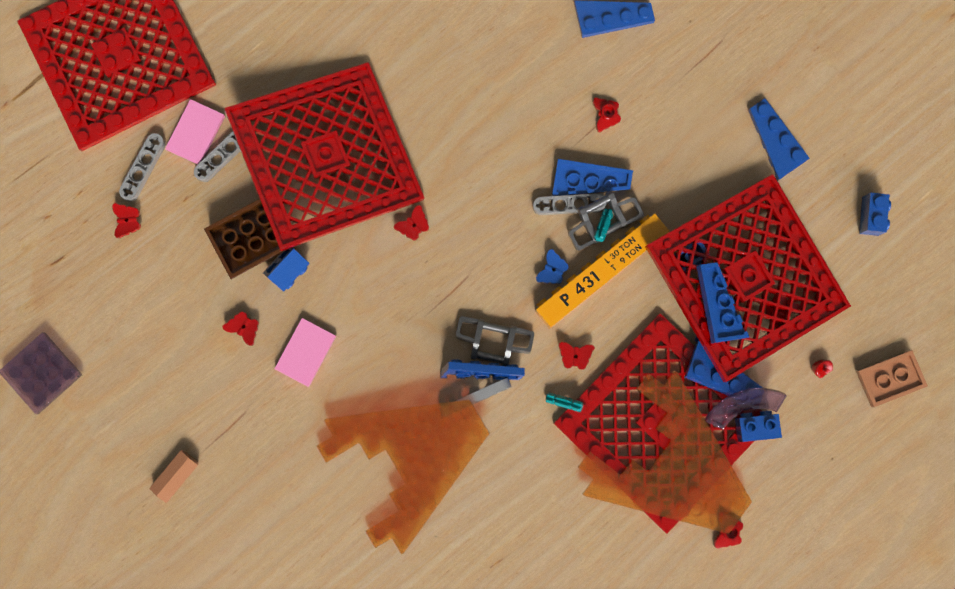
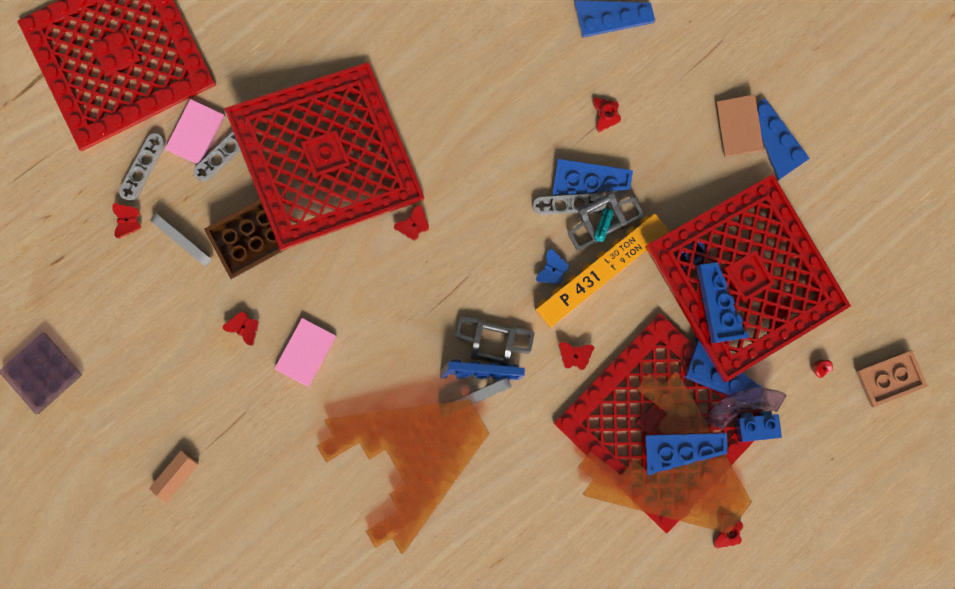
blue brick [263,247,310,292] -> none
teal axle [546,393,583,412] -> none
blue brick [859,192,891,236] -> none
none -> light grey beam [150,213,213,267]
none -> blue wing [645,433,727,476]
none -> nougat tile [717,94,764,158]

